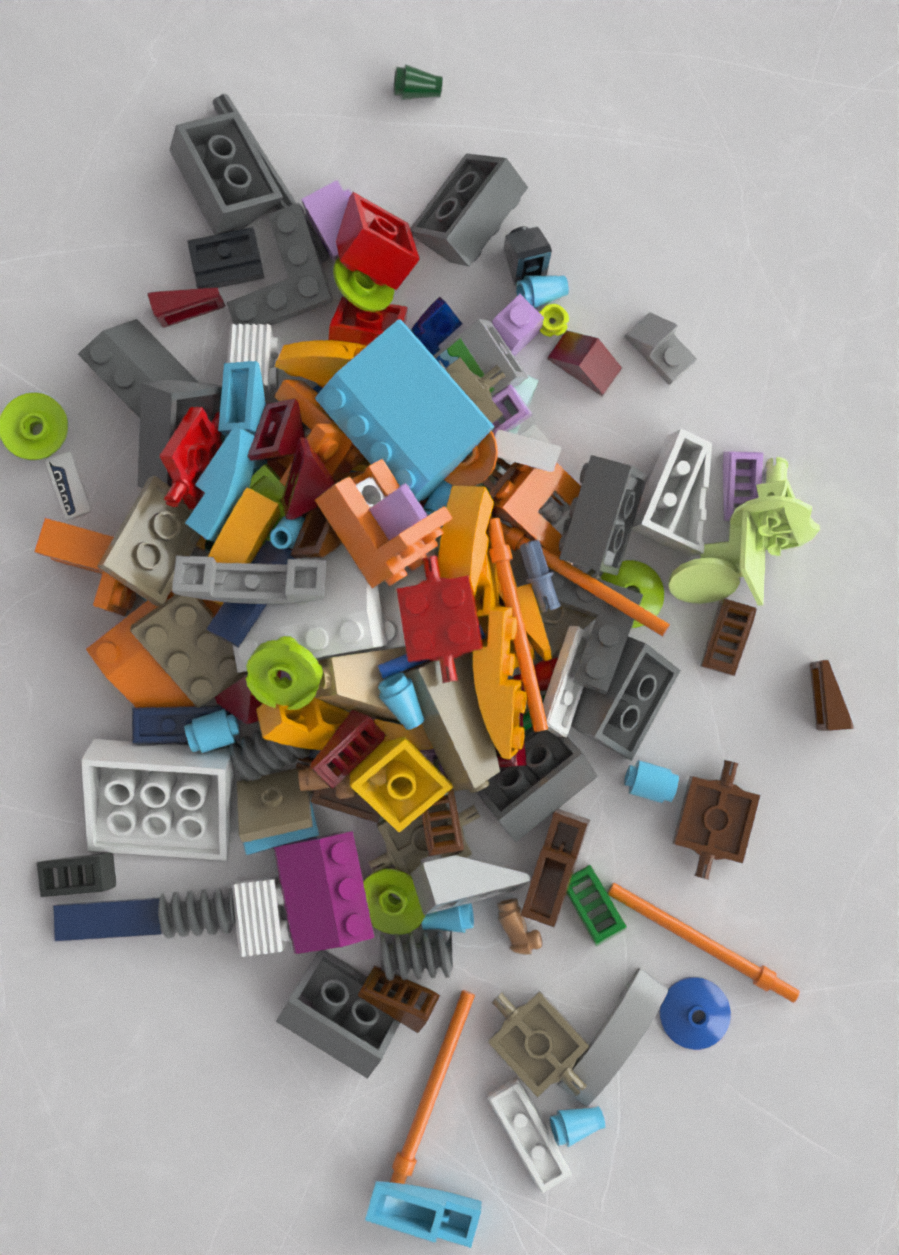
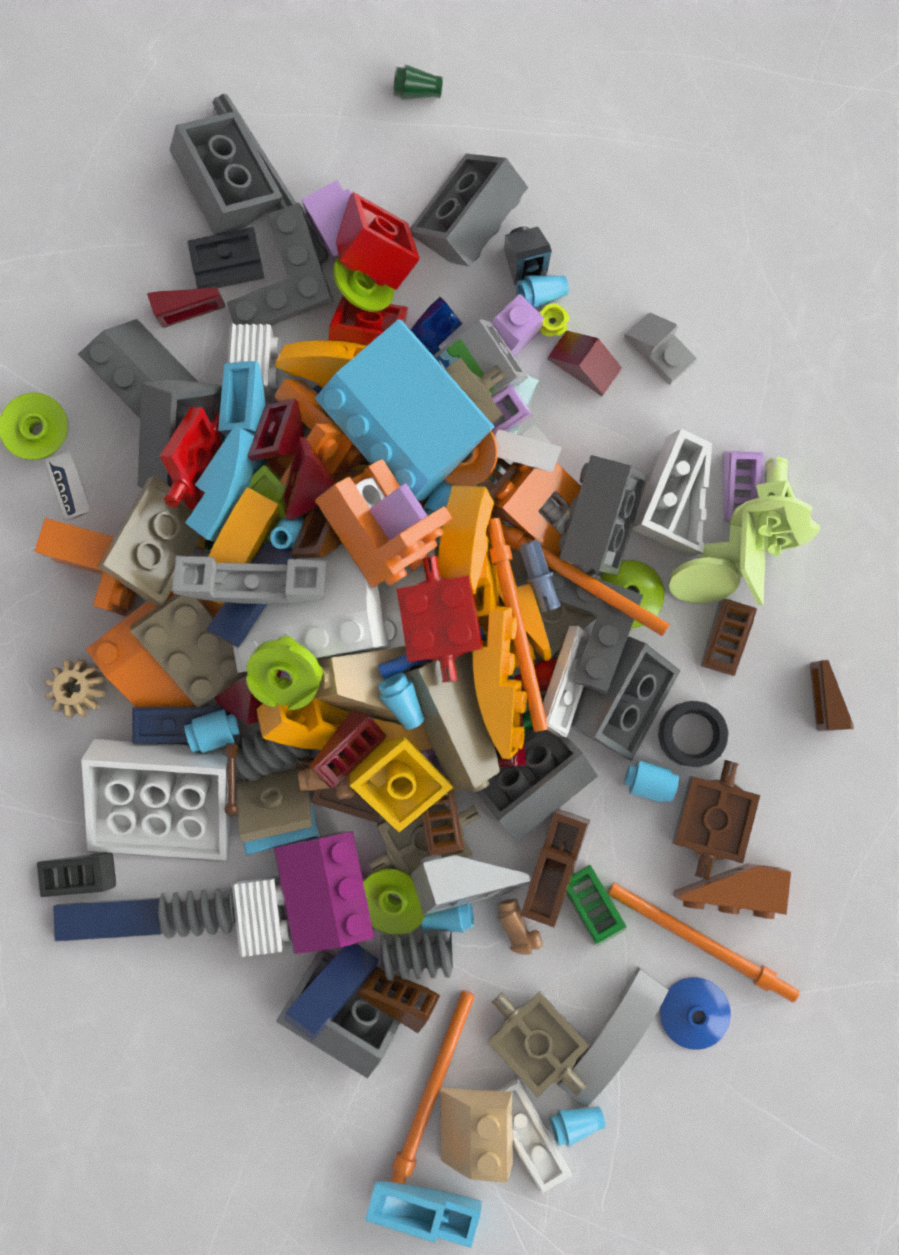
none -> tan gear [44,659,106,718]
none -> reddish brown hinge [224,743,239,816]
none -> dark blue tile [283,943,379,1042]
none -> tan slope [440,1088,513,1182]
none -> black tyre [658,701,729,767]
none -> dark orange slope [673,863,791,919]

